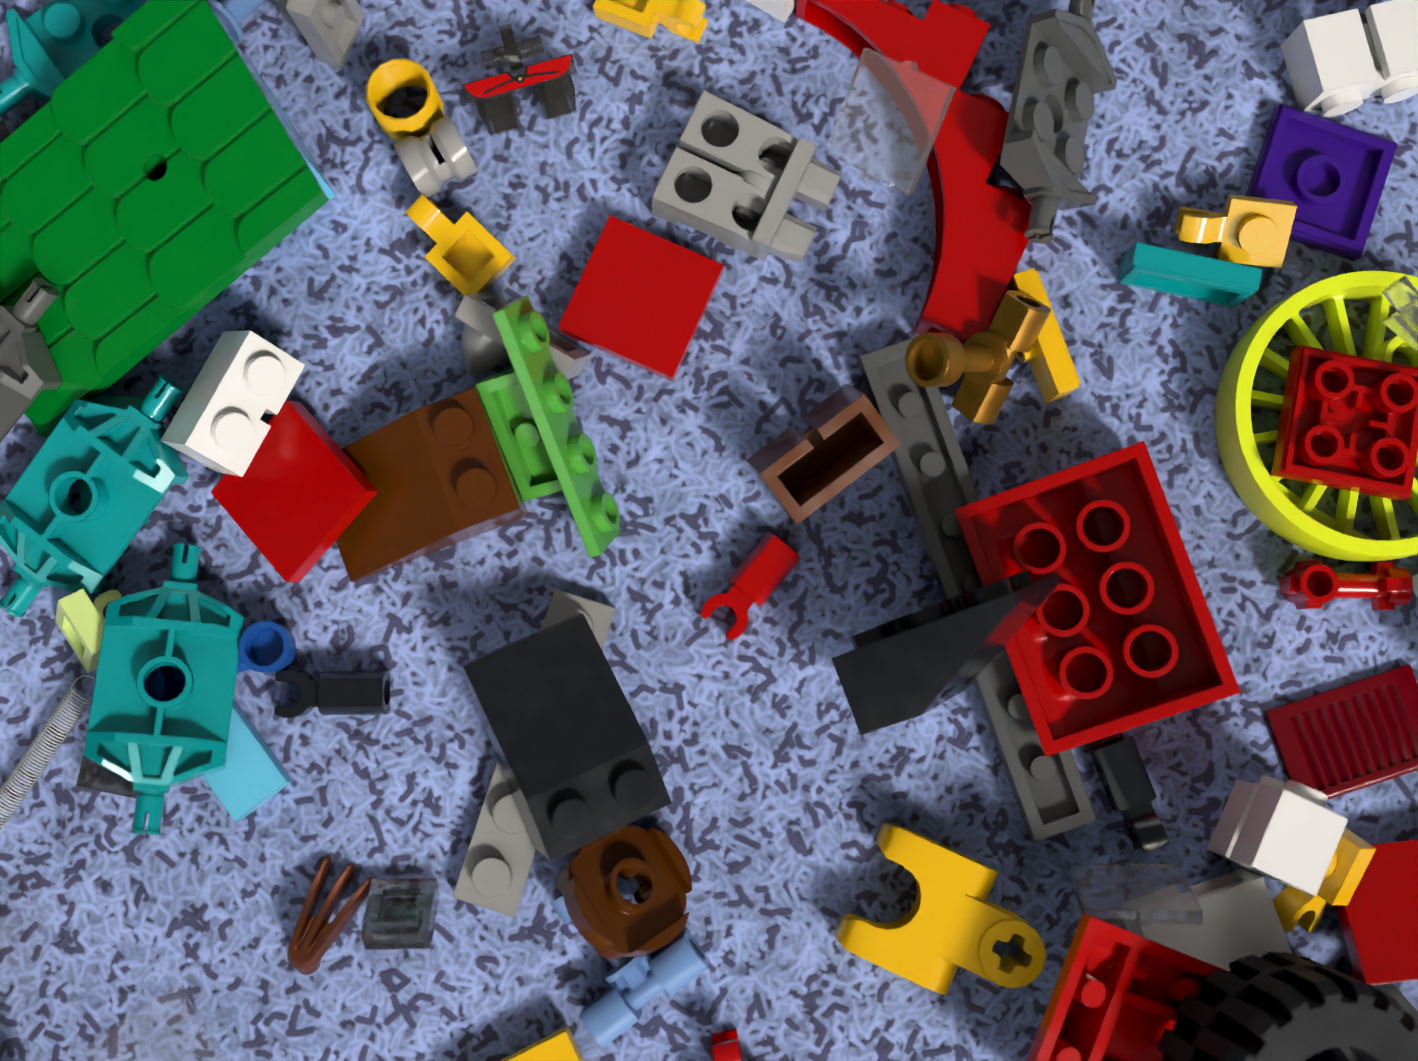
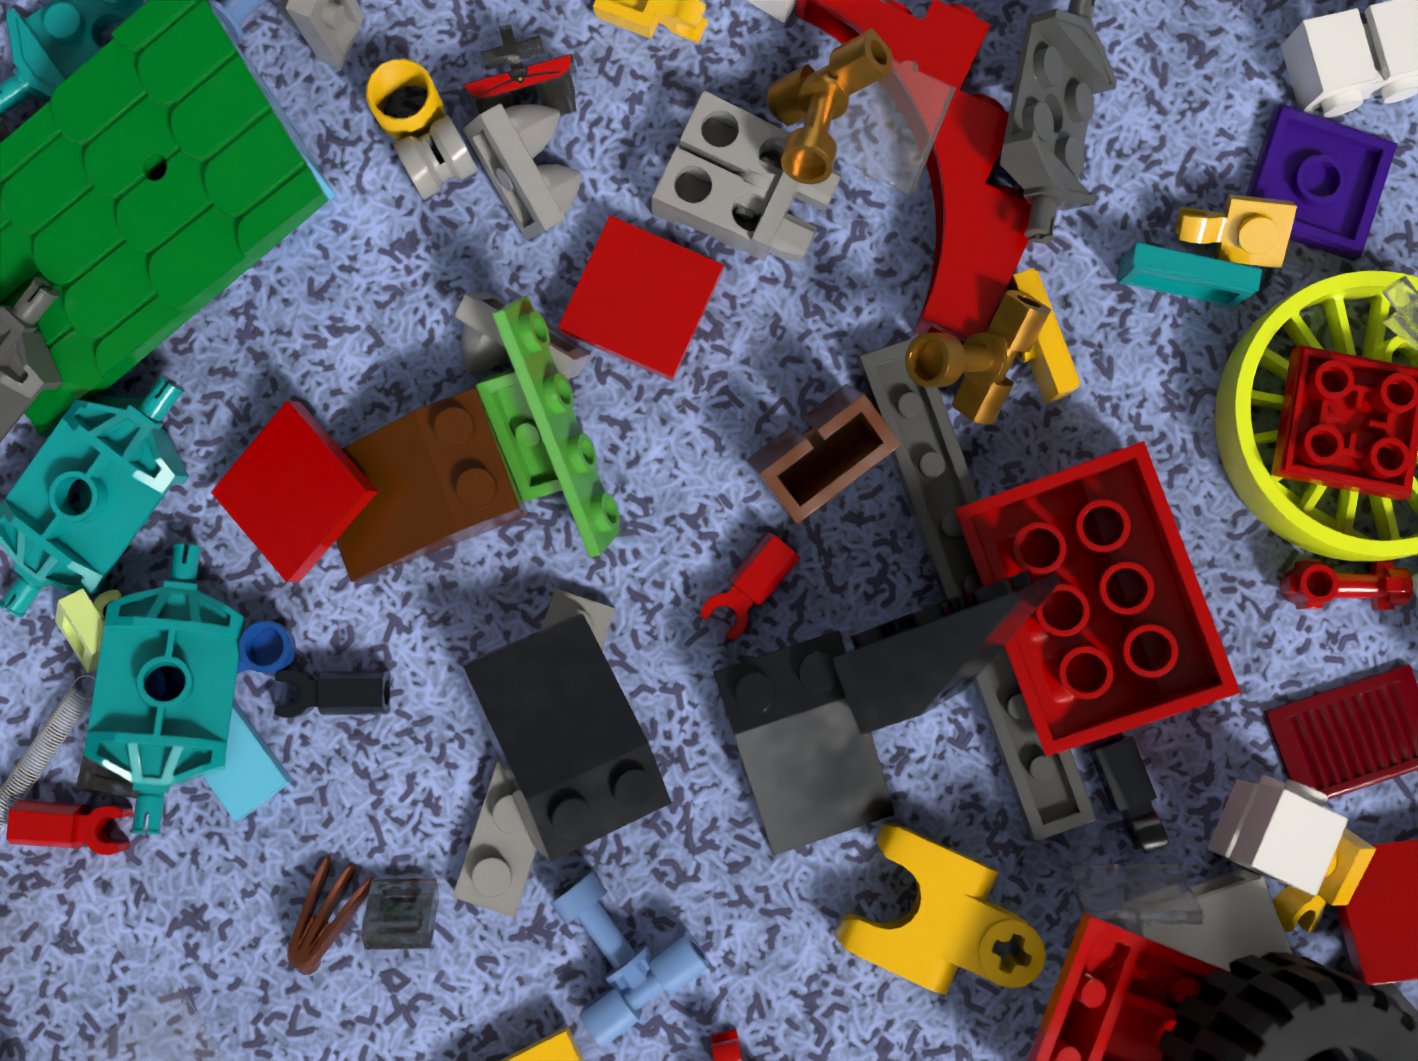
white piece [160,330,305,477] -> none
yellow plate [405,194,516,295] -> none
reddish brown plate [558,825,692,960] -> none
none -> red bar [6,800,133,855]
none -> light grey tile [462,103,581,241]
none -> black slope [713,630,895,855]
none -> pearl gold bar [767,28,893,184]

